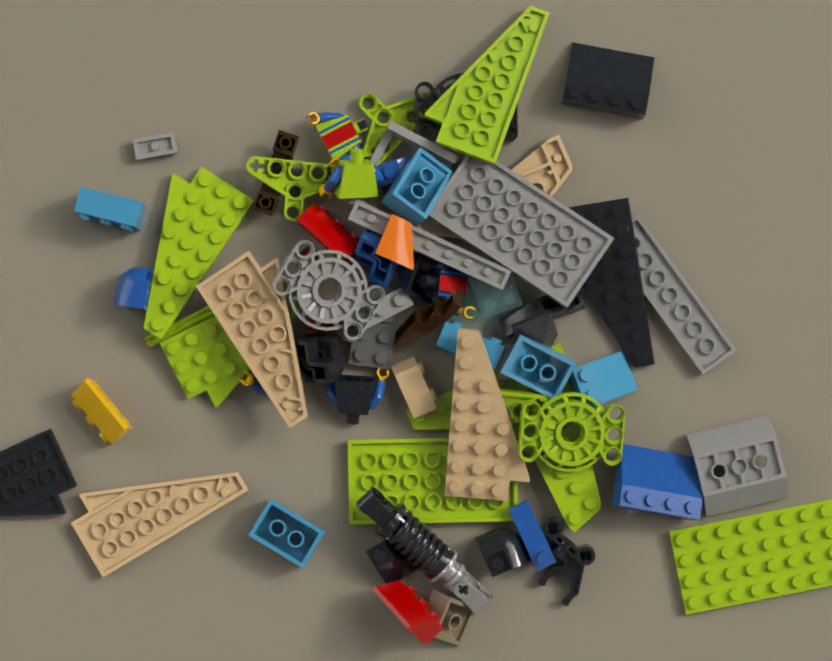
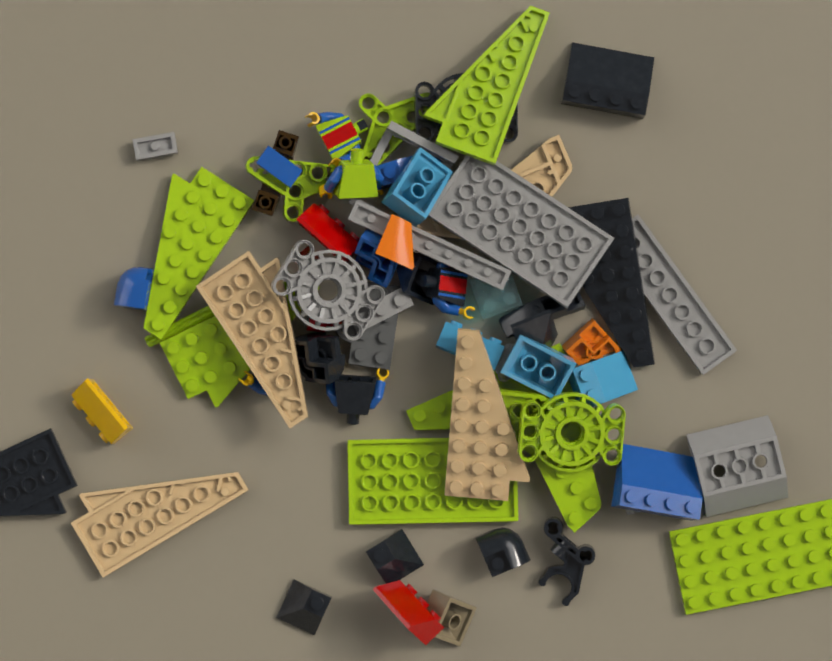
dark azure brick [74,187,147,233] -> none
dark azure brick [248,498,326,568] -> none
black piece [357,487,494,614] -> none
tan brick [391,356,437,418] -> none
dark brown slope [394,289,463,348] -> none
blue slope [508,500,556,571] -> none
none -> blue tile [256,146,303,188]
none -> black slope [276,579,332,635]
none -> orange slope [562,318,621,365]

